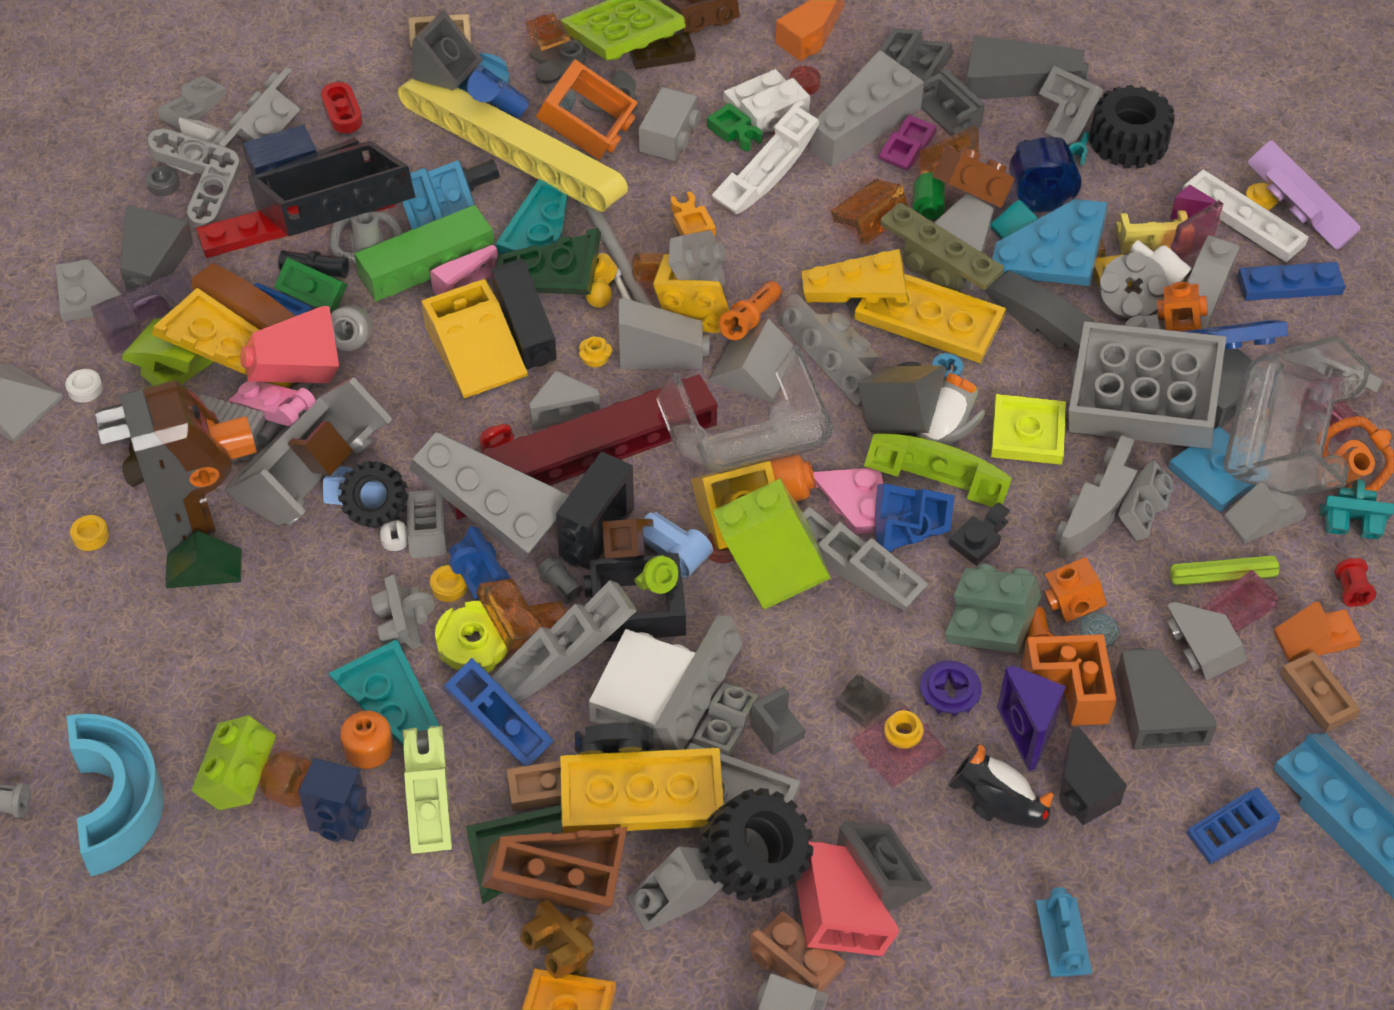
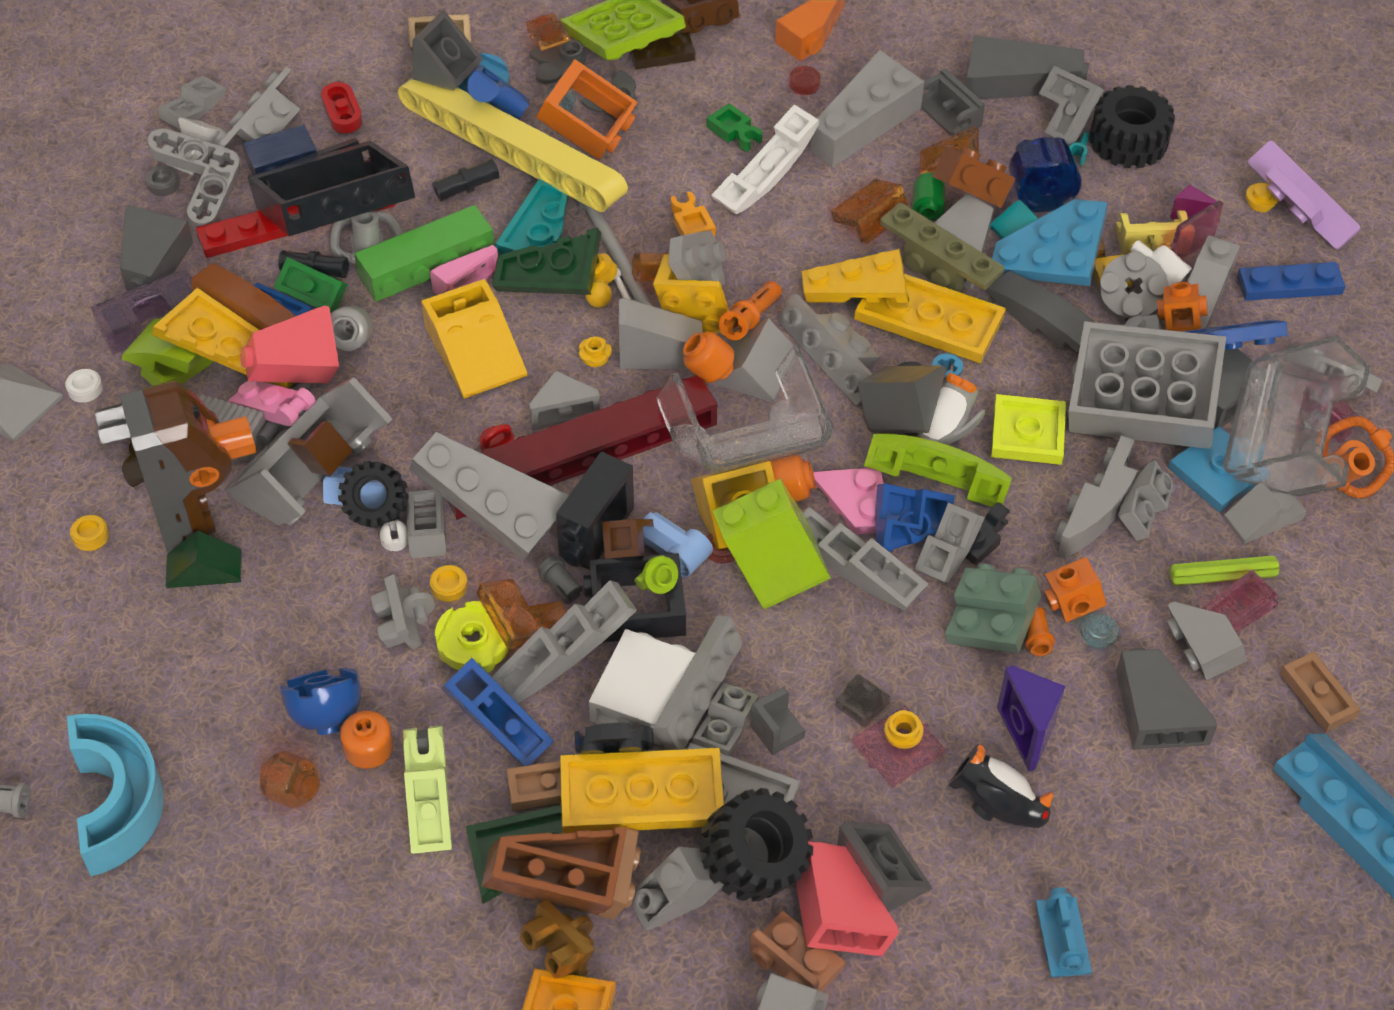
light grey wing [55,259,129,321] -> none
lime brick [191,715,276,810] -> none
dark blue brick [298,758,371,842] -> none
teal wing [328,639,444,746] -> none
dark azure slope [403,160,476,230] -> none
blue hips [448,526,511,601] -> none
black slope [491,258,557,370] -> none
light grey brick [639,87,701,161] -> none
white plate [723,69,810,134] -> none
magenta slope [879,115,936,170] -> none
dark grey slope [880,28,953,90] -> none
dark purple gear [920,660,982,717] -> none
orange brick [1022,634,1116,726] -> none
black slope [1059,726,1127,826] -> none
white plate [1183,169,1309,262] -> none
blue slope [1186,787,1280,864] -> none
orange slope [1274,601,1361,662] -> none
teal hips [1319,479,1394,540] -> none
red bush [1334,558,1377,607] -> none
none -> blue cylinder [280,668,361,735]
none -> medium nougat plate [598,828,641,920]
none -> orange head [683,331,734,383]
none -> light grey slope [915,503,985,583]

